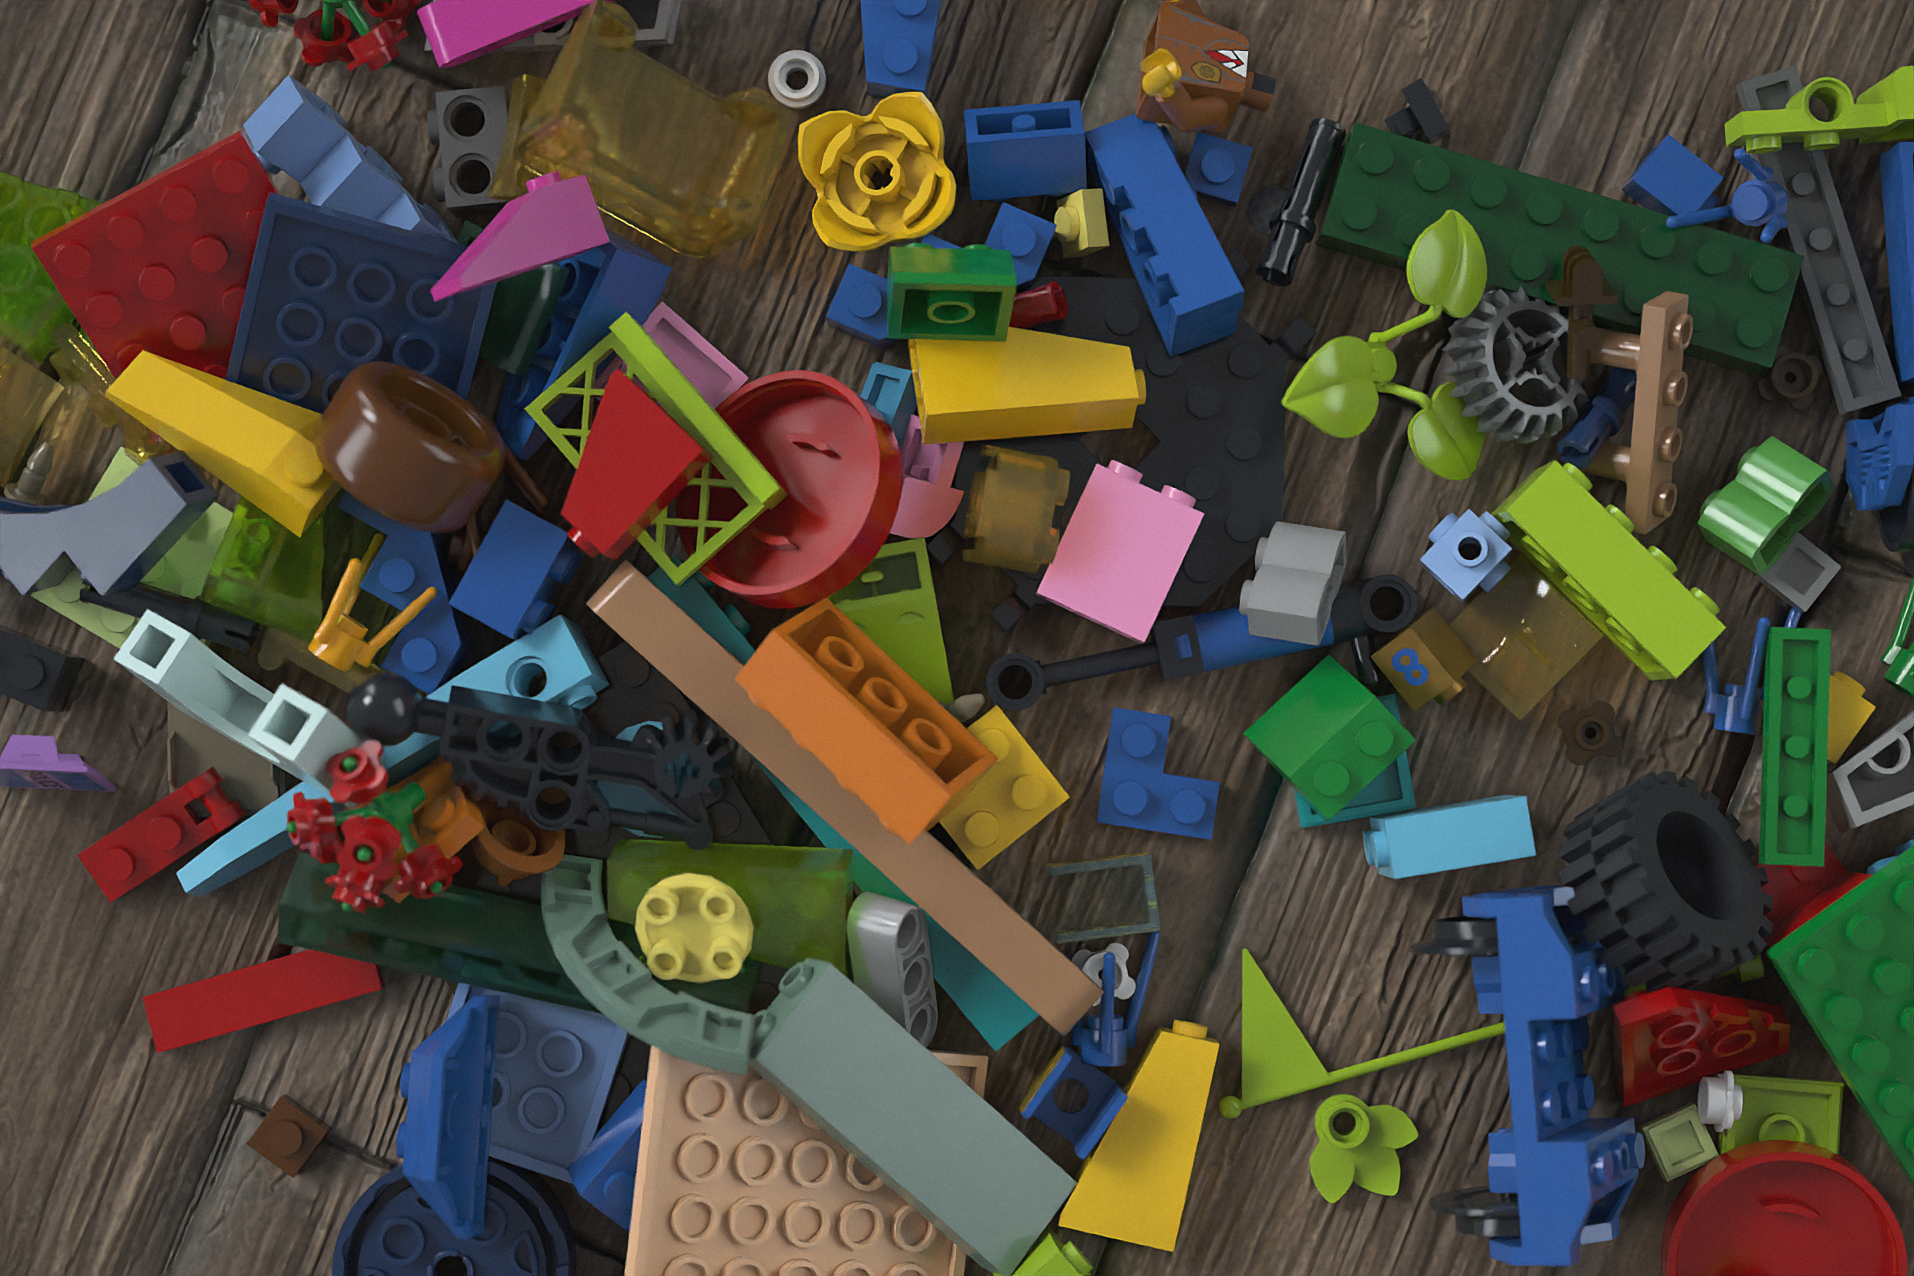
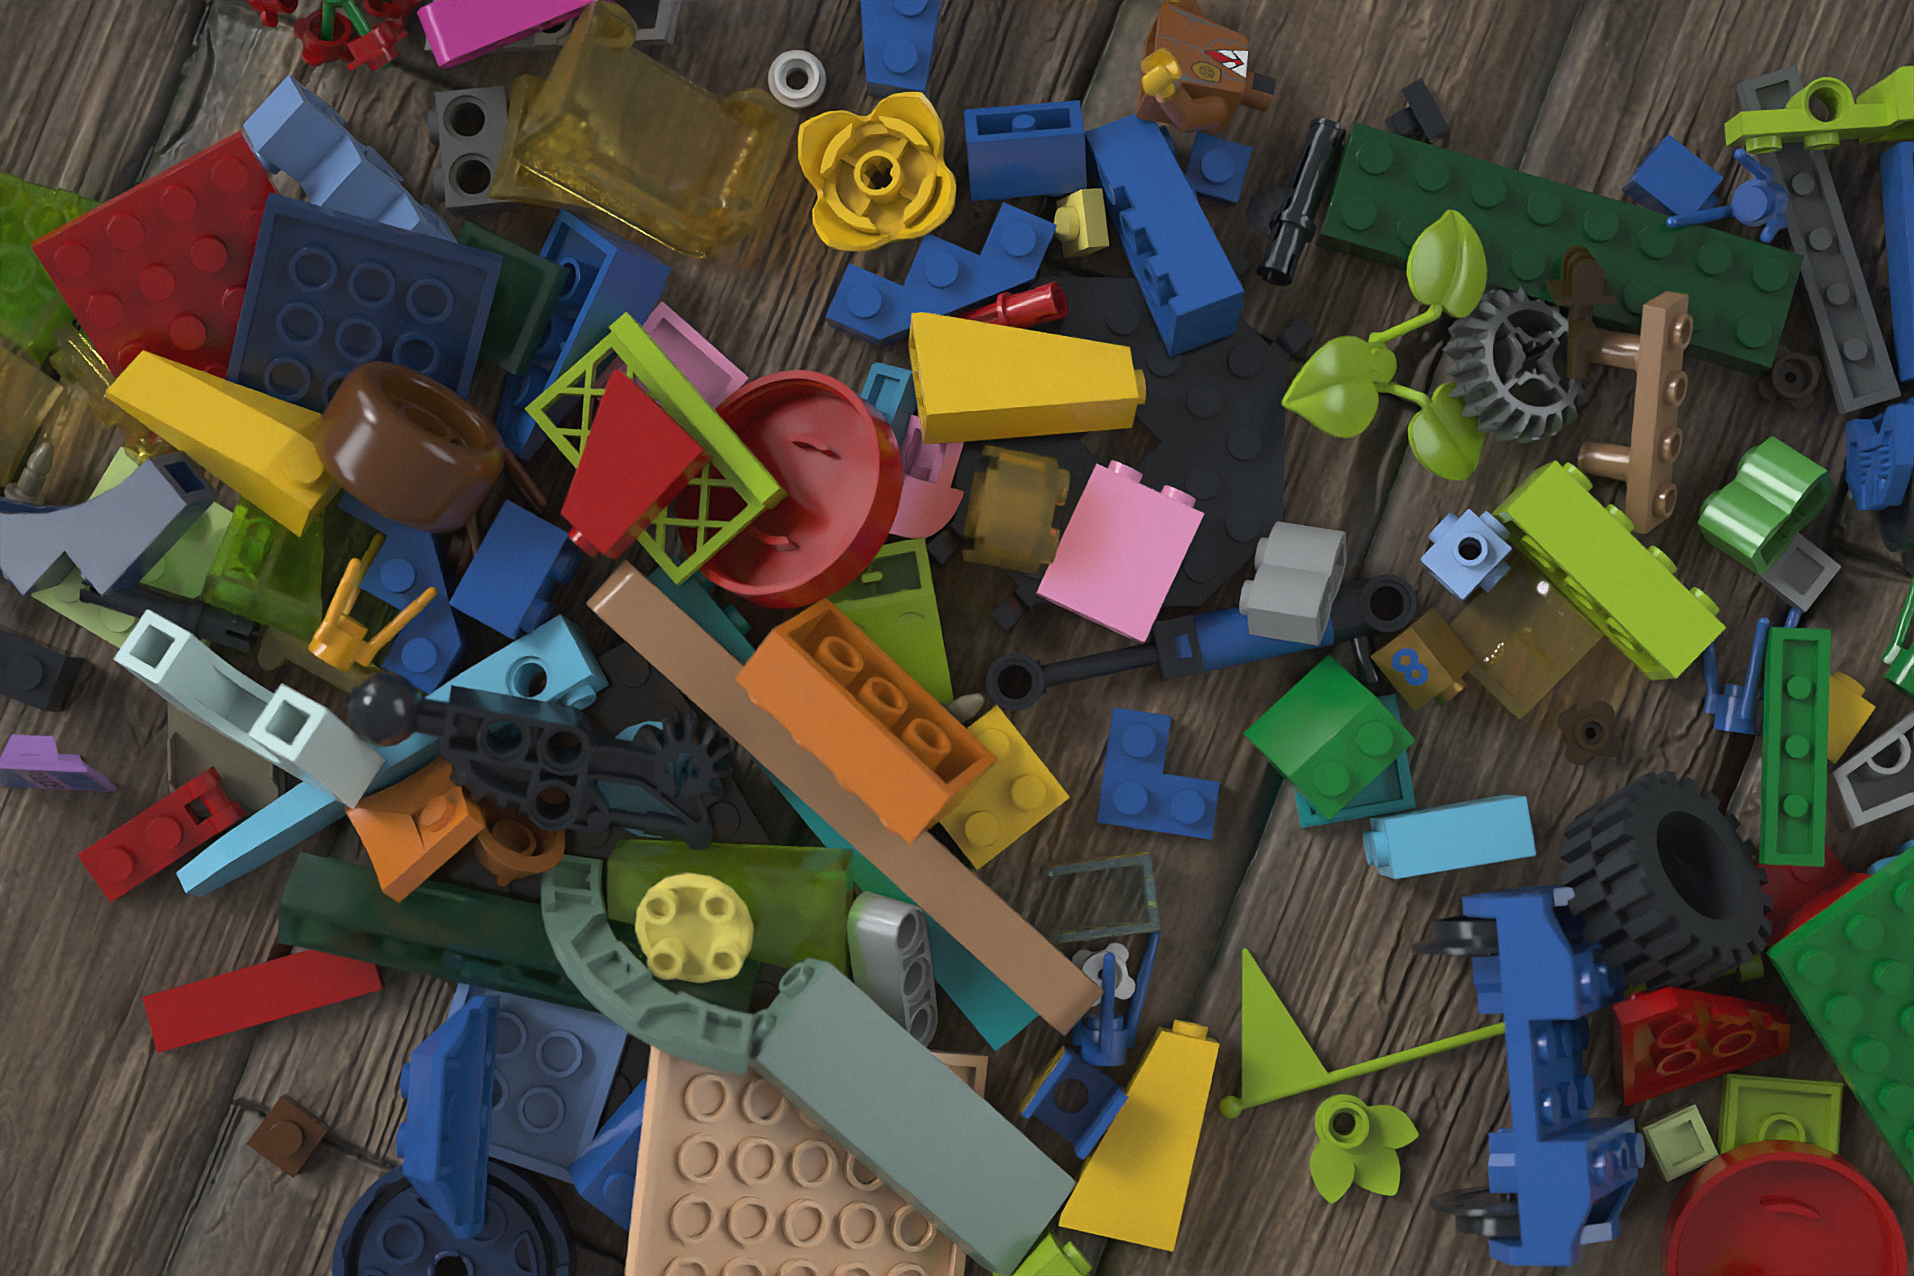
red plant [287,740,462,914] -> none
dark pink slope [431,171,610,301] -> none
green slope [887,243,1017,342] -> none
dark blue pin [1556,367,1637,469] -> none
white plate [1698,1070,1743,1132] -> none

